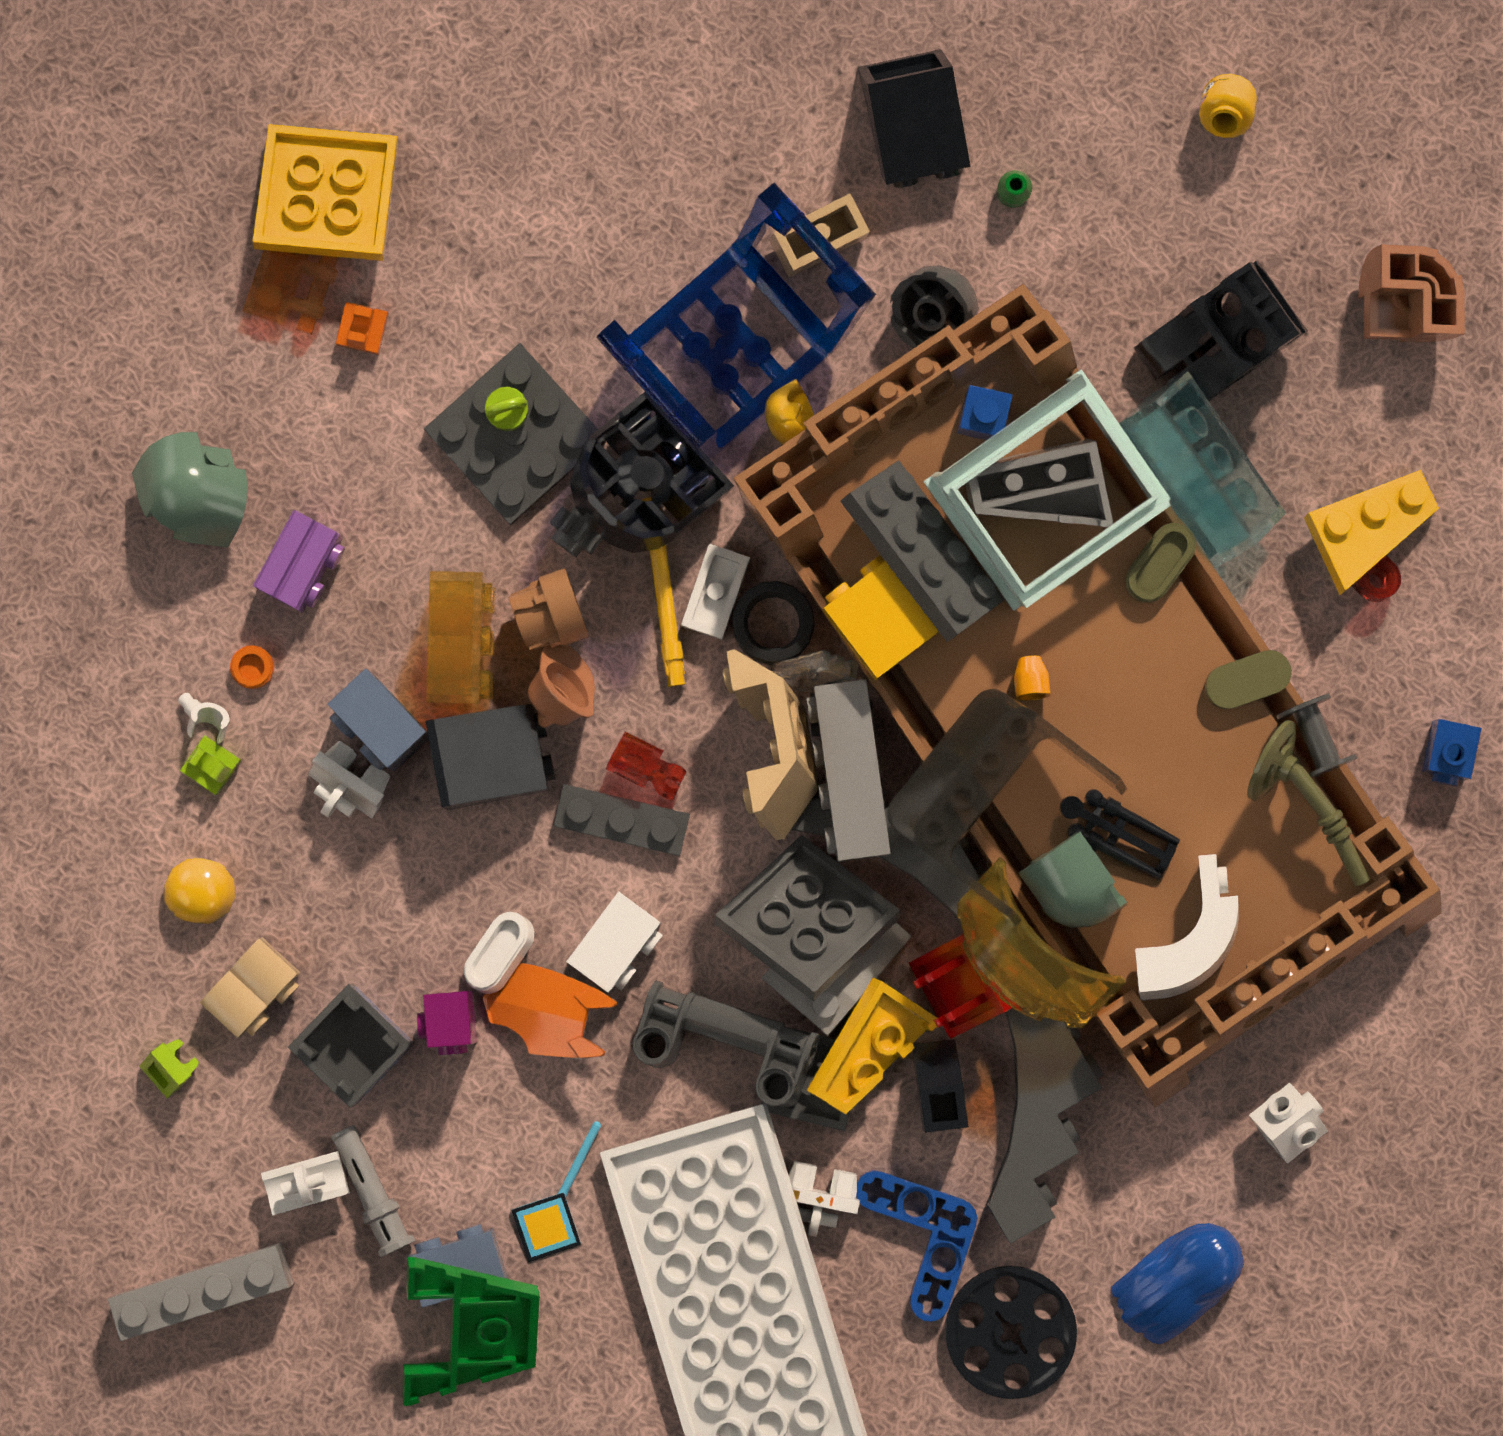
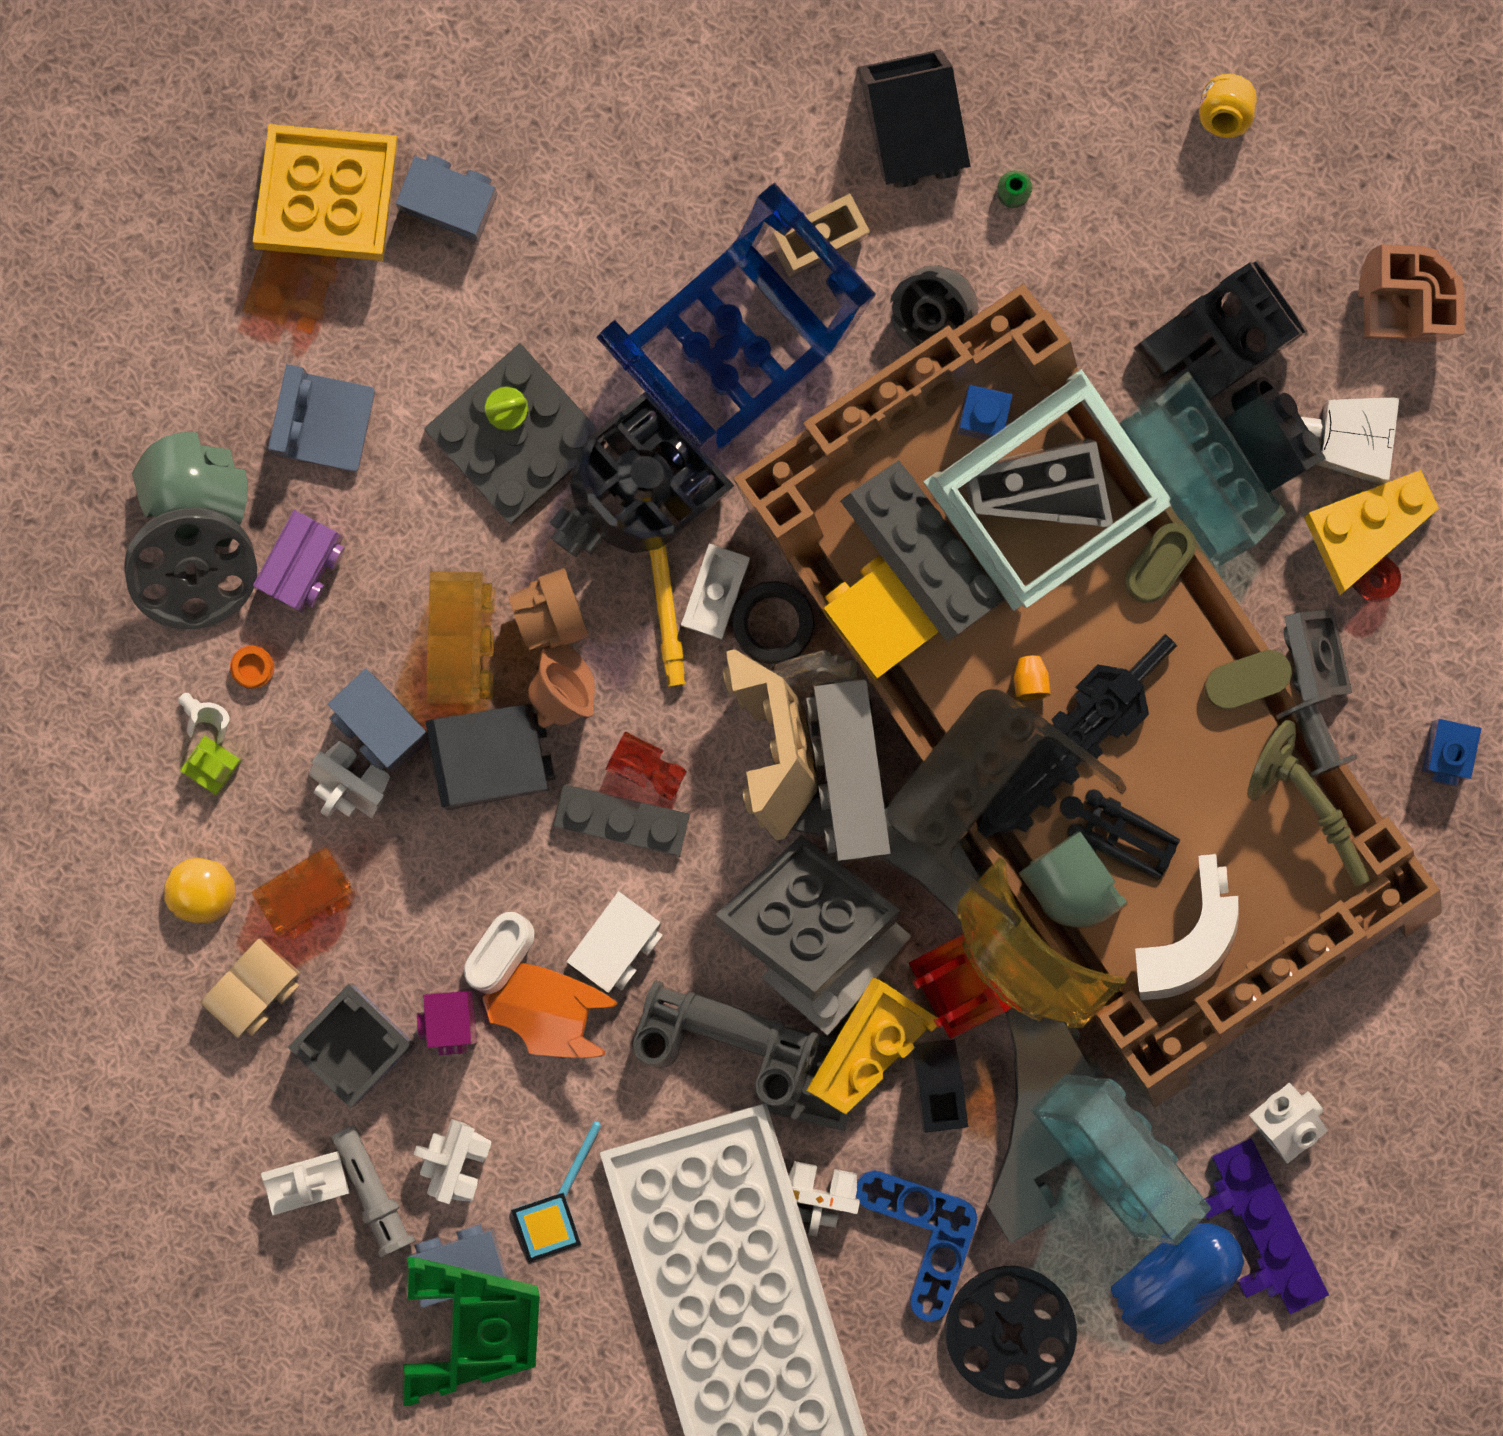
light grey brick [108,1242,294,1341] -> none
lime tile [139,1039,199,1099] -> none
orange tile [336,302,389,355] -> none
yellow hair [765,379,814,444] -> none
none -> dark grey wedge [124,508,257,629]
none -> clear orange hinge [251,847,356,940]
none -> sand blue bracket [268,364,375,472]
none -> sand blue brick [396,154,498,242]
none -> white hips [413,1119,491,1204]
none -> black bar [977,634,1177,838]
none -> clear light blue brick [1031,1074,1211,1246]
none -> dark purple hinge [1197,1137,1329,1314]
none -> black hinge [1223,377,1326,493]
none -> dark grey plate [1284,609,1352,701]
none -> white torso [1301,398,1399,484]

